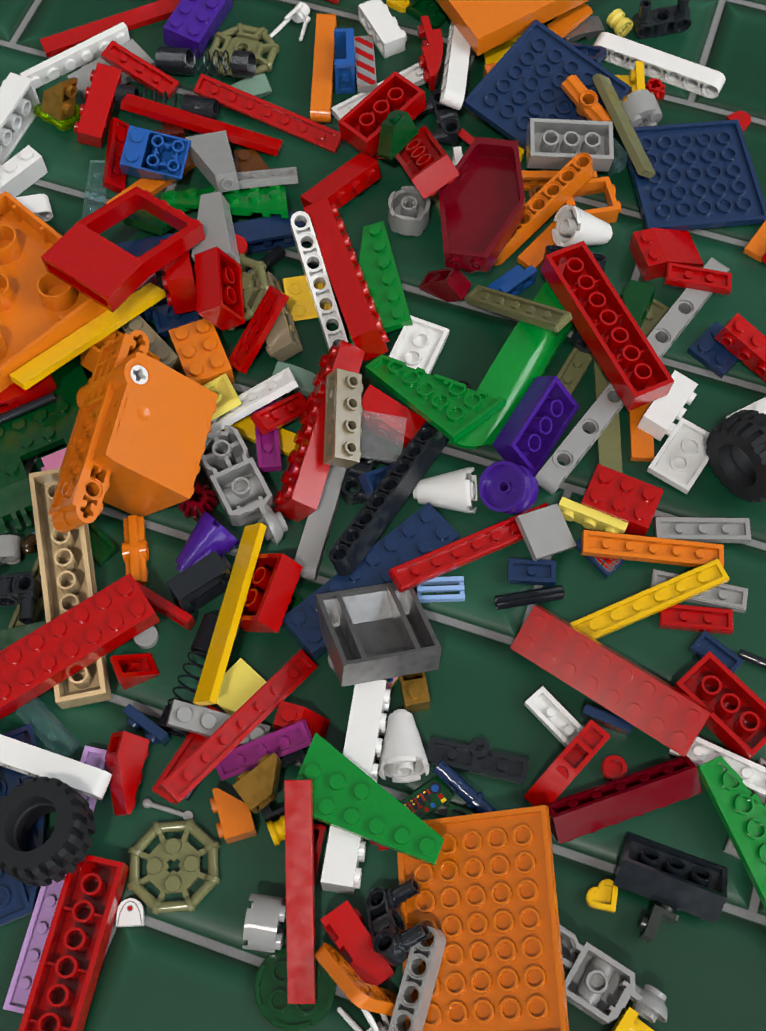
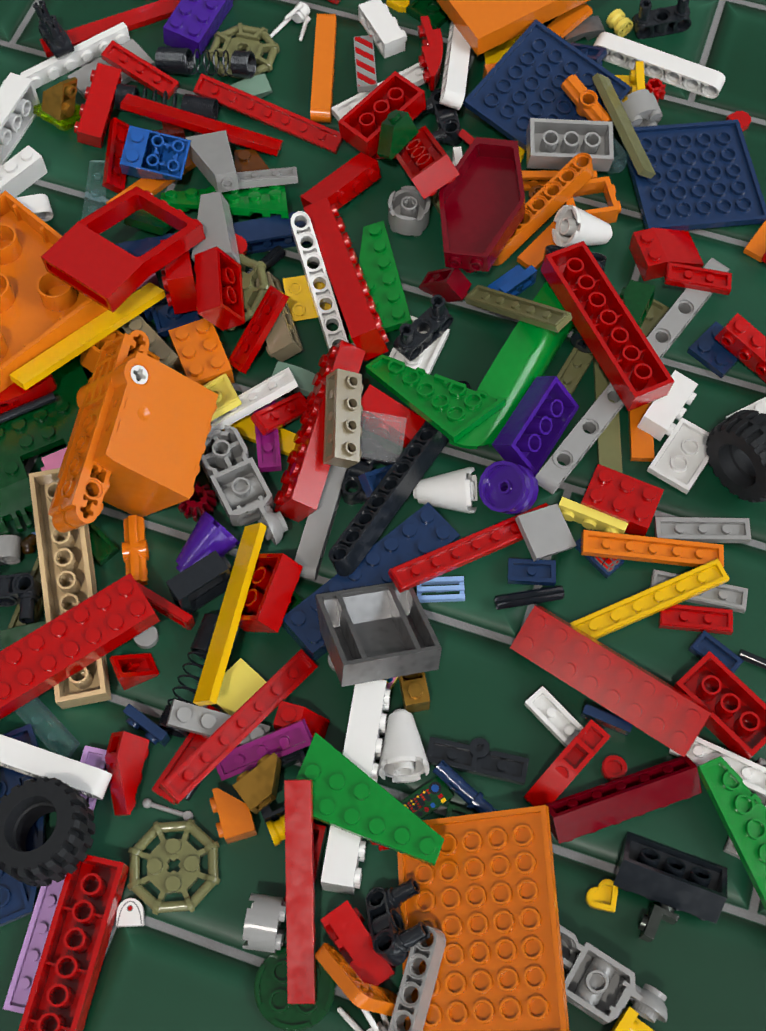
blue panel [334,28,356,94] -> none
none -> black piece [33,0,75,59]
none -> black piece [393,295,454,361]

